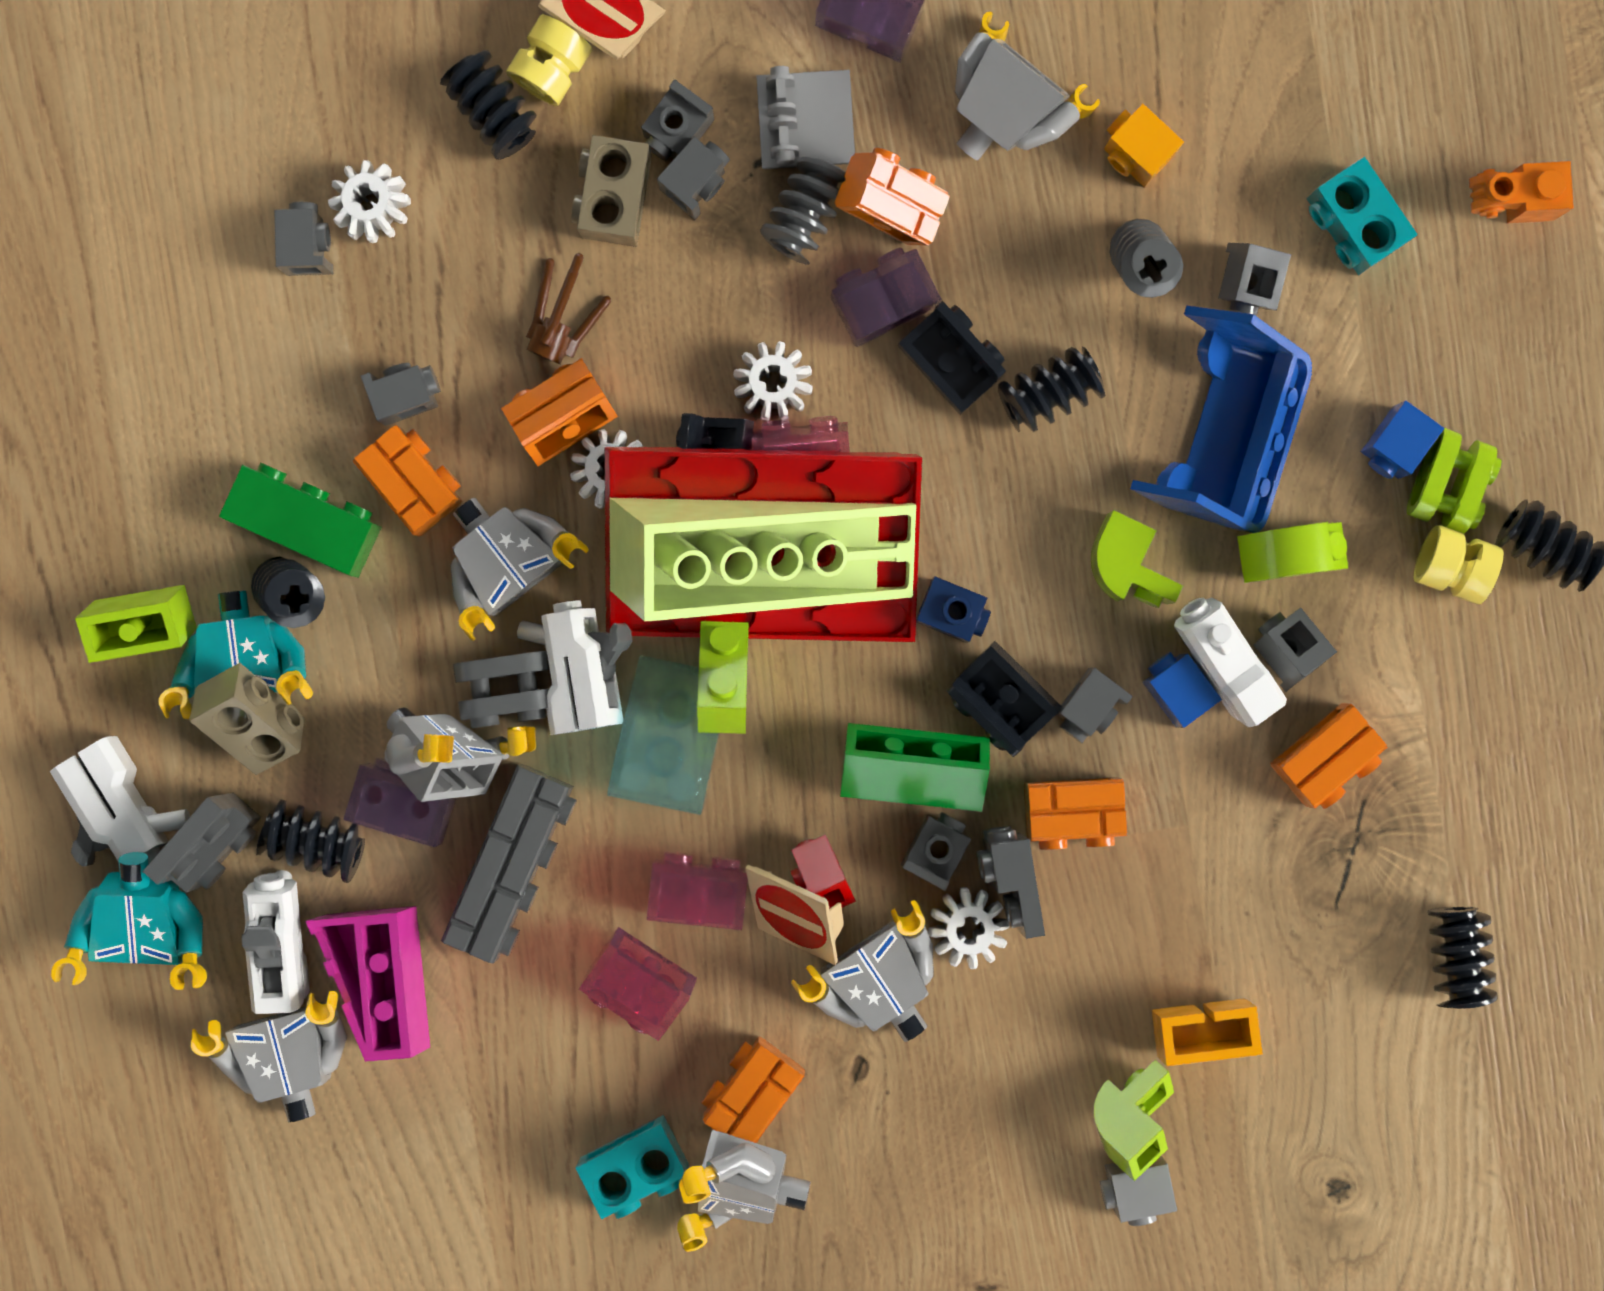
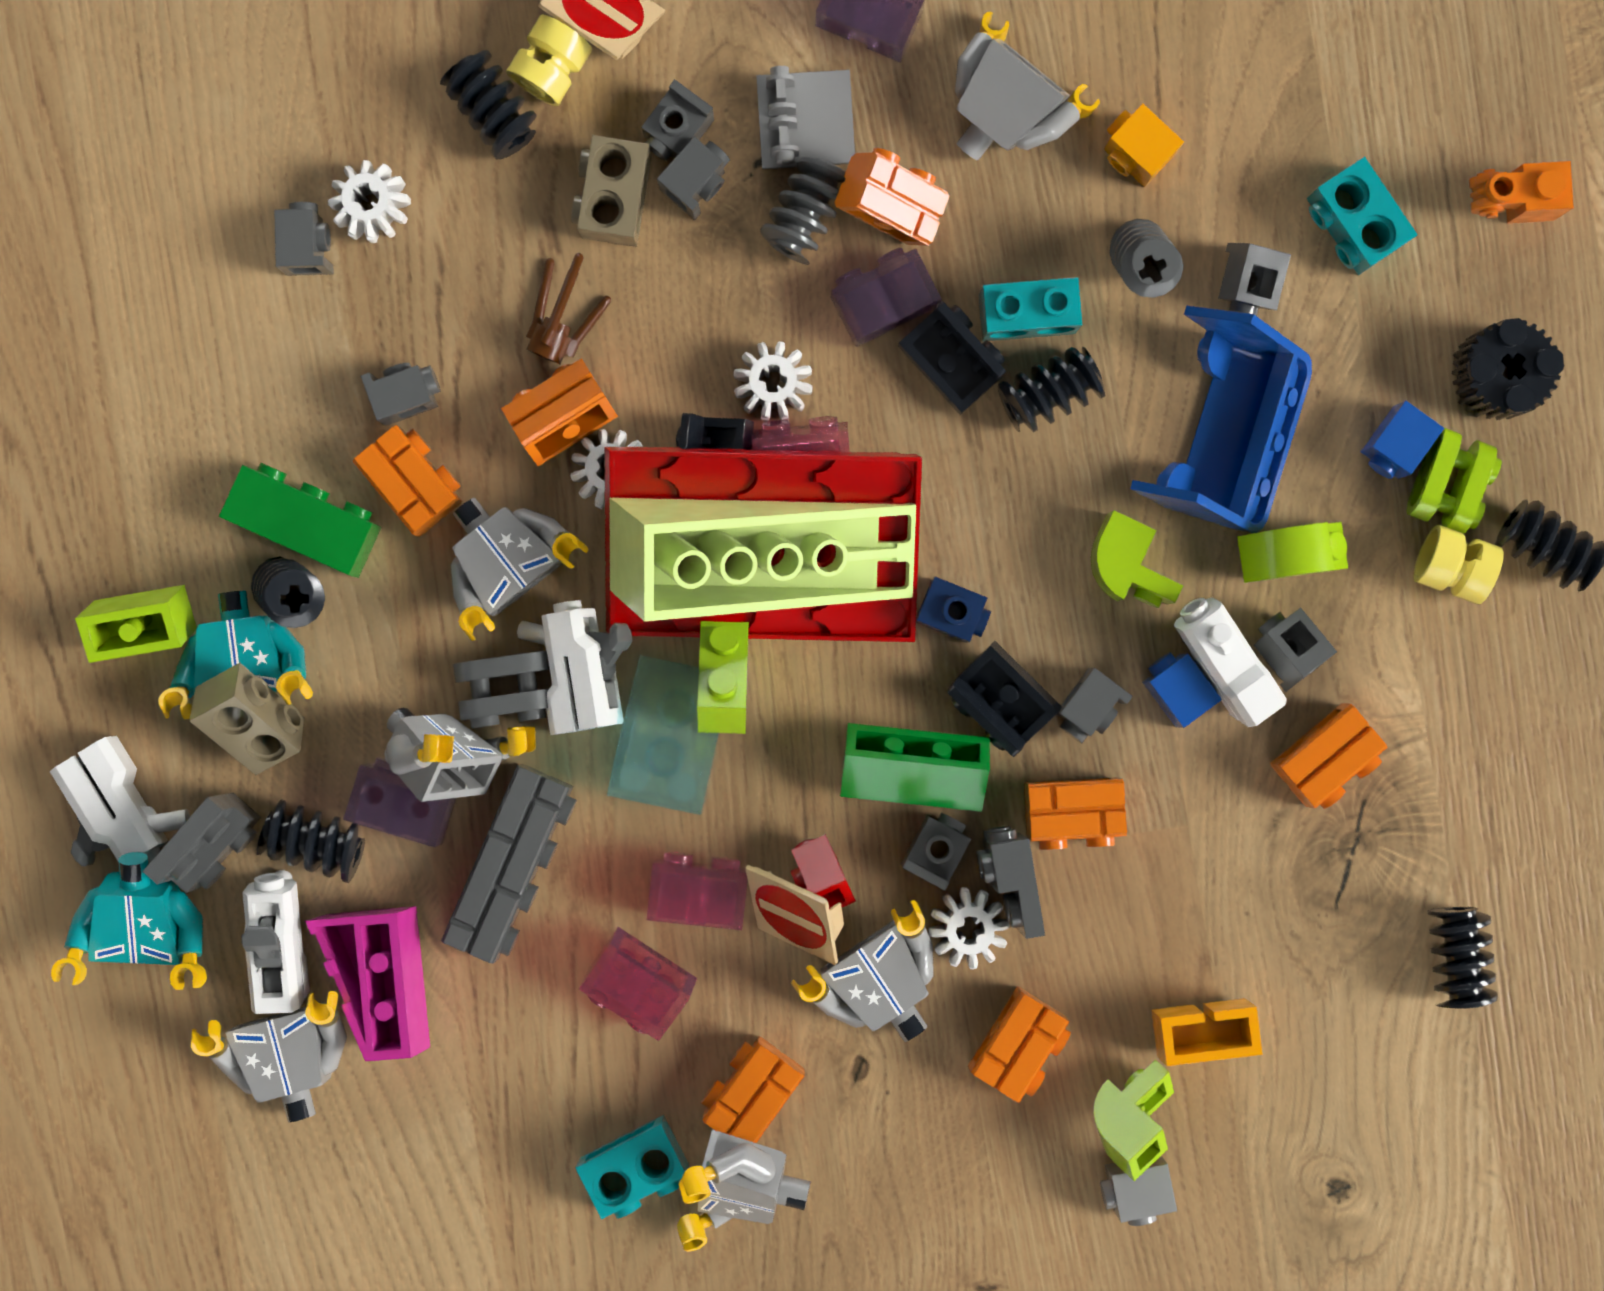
none -> orange brick [968,986,1071,1103]
none -> teal brick [978,277,1083,342]
none -> black brick [1452,318,1564,420]

